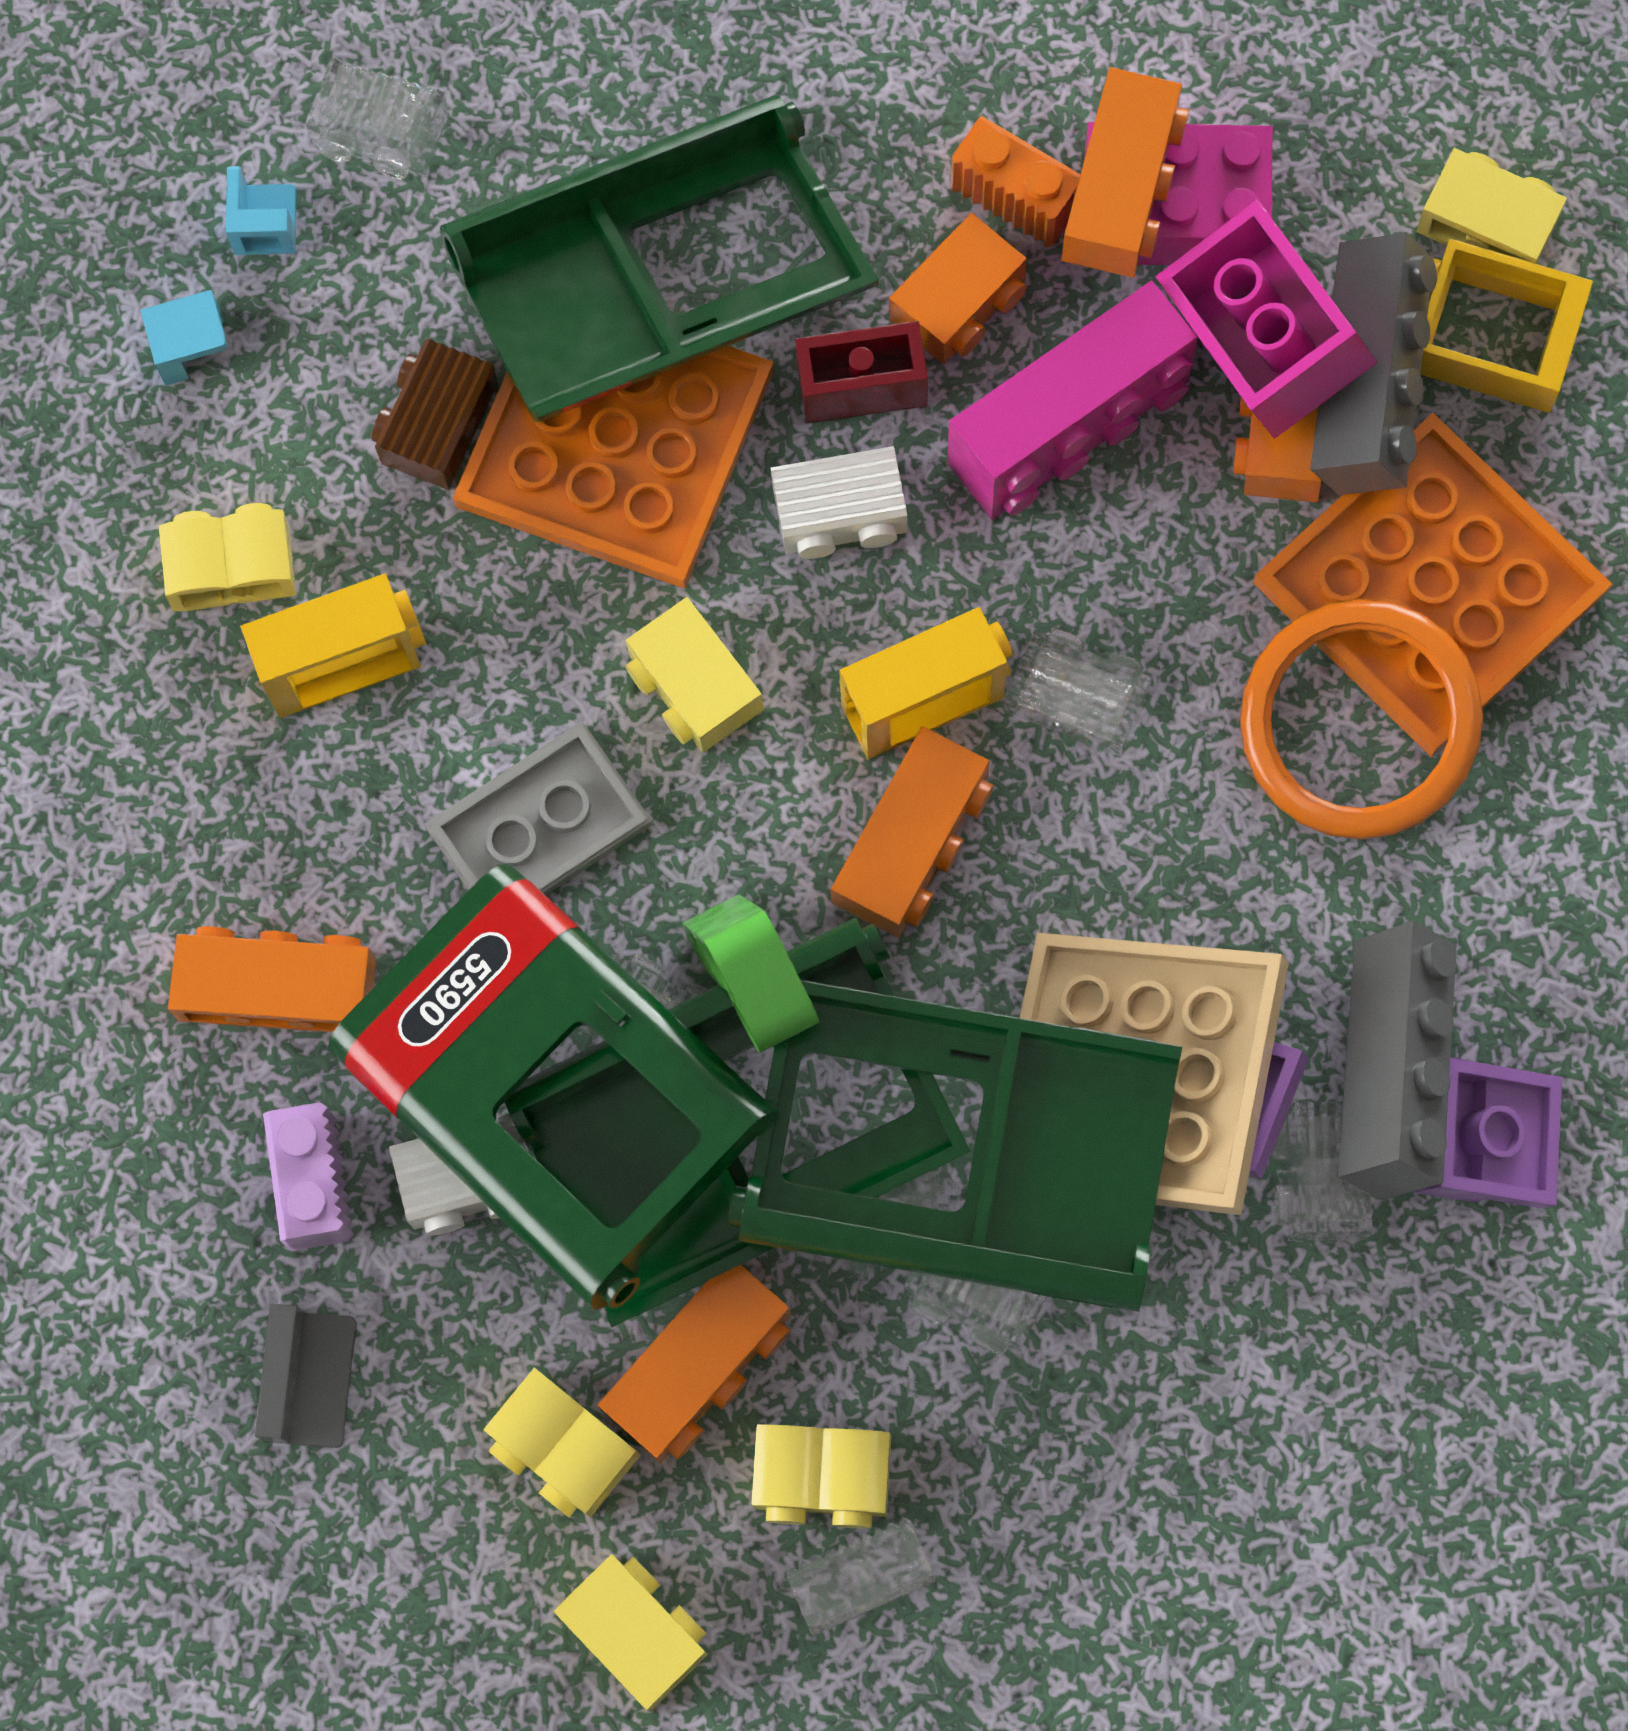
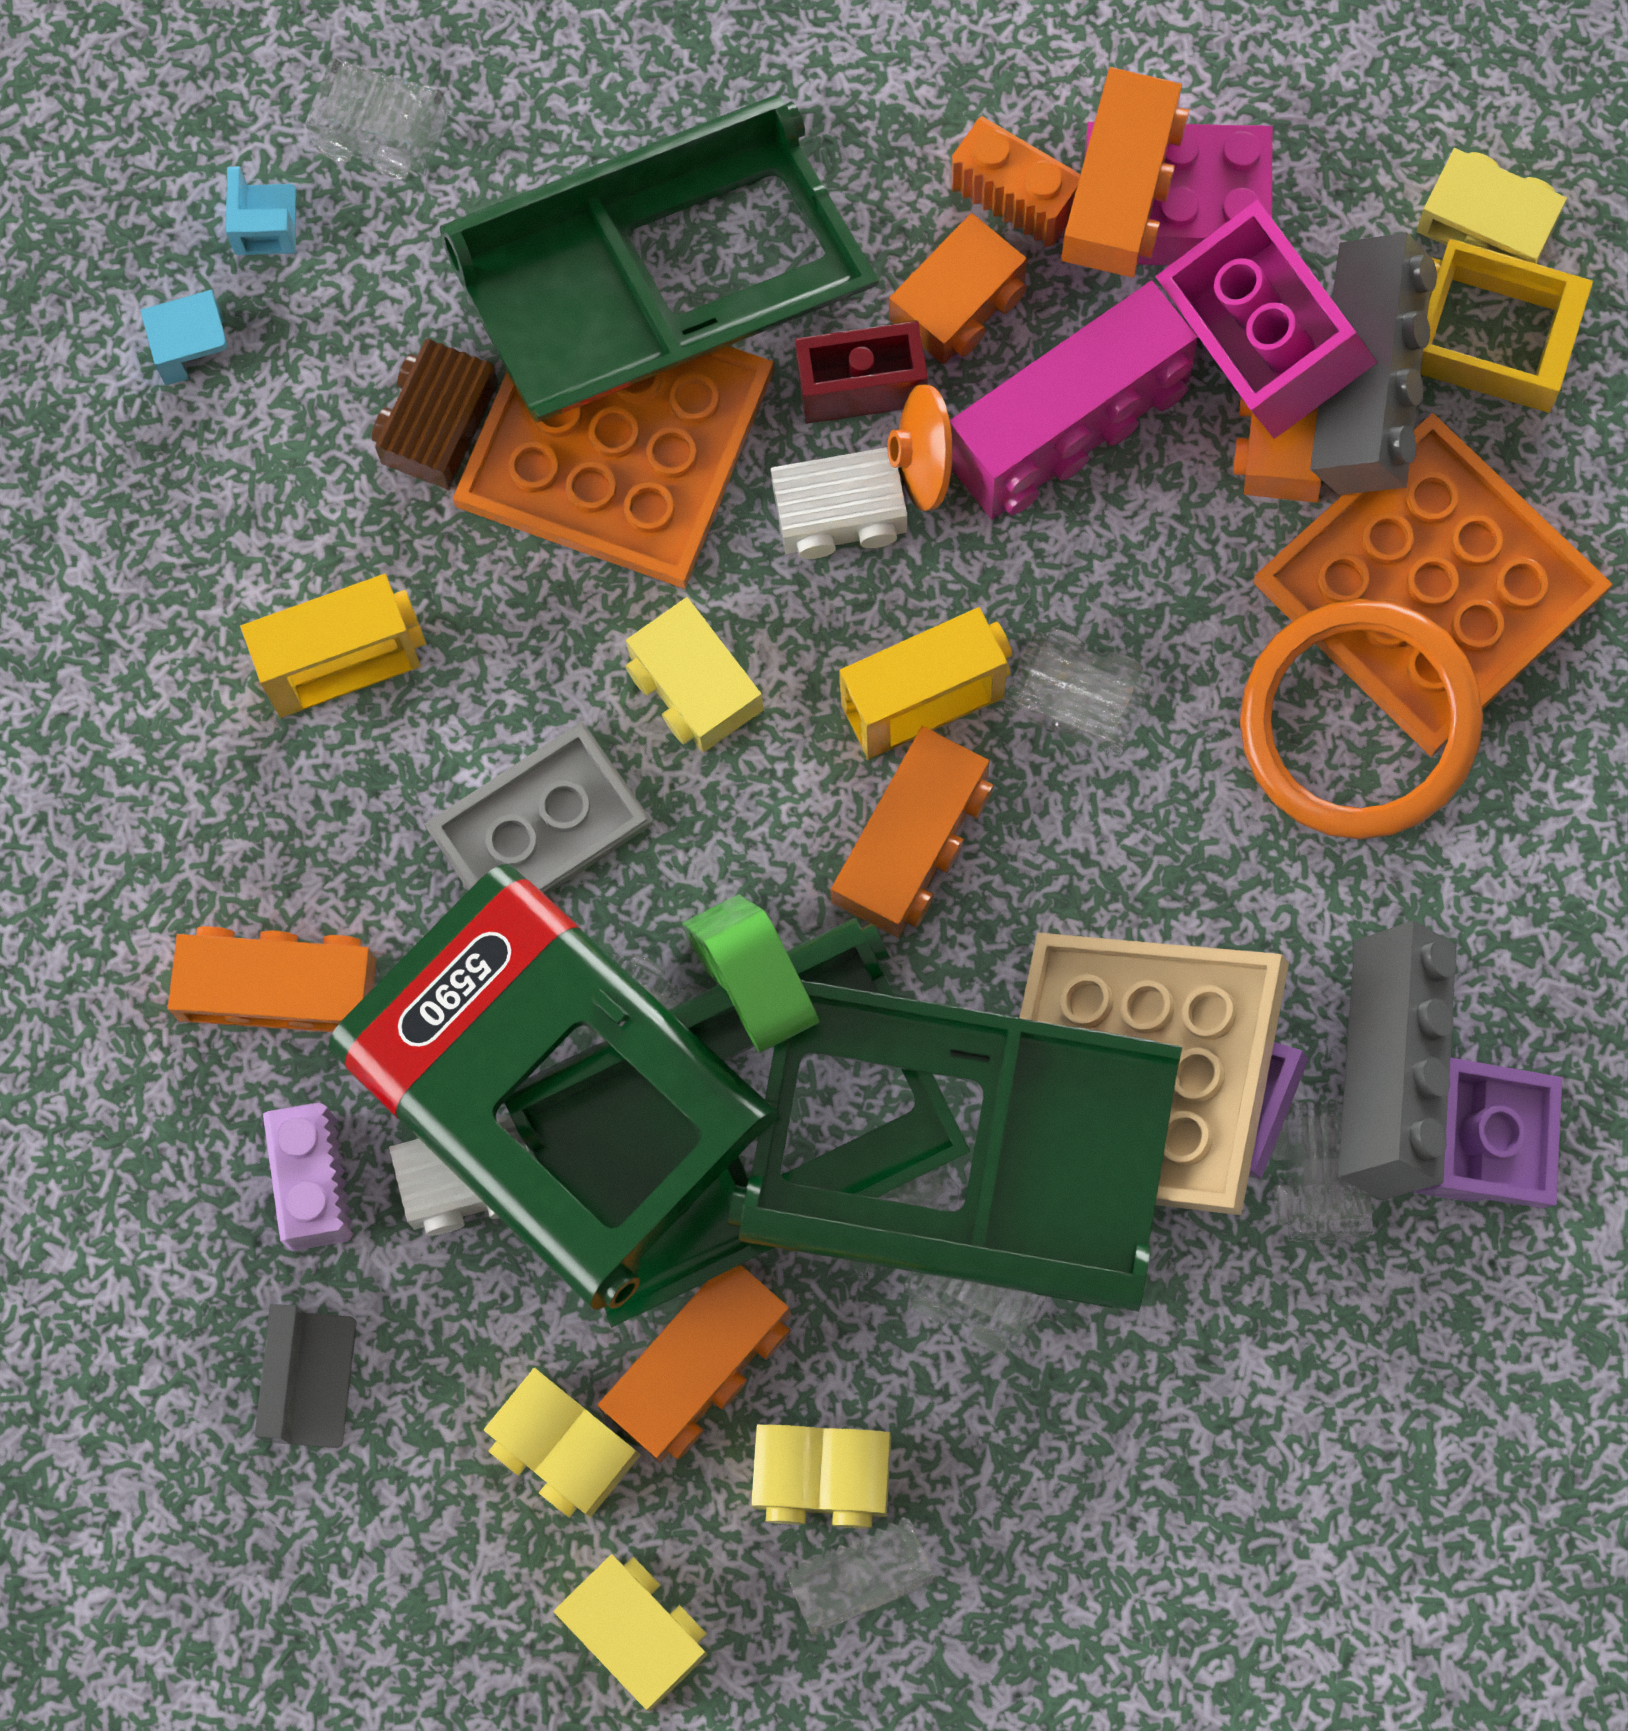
light yellow brick [159,503,296,611] -> none
none -> orange dish [887,385,953,511]

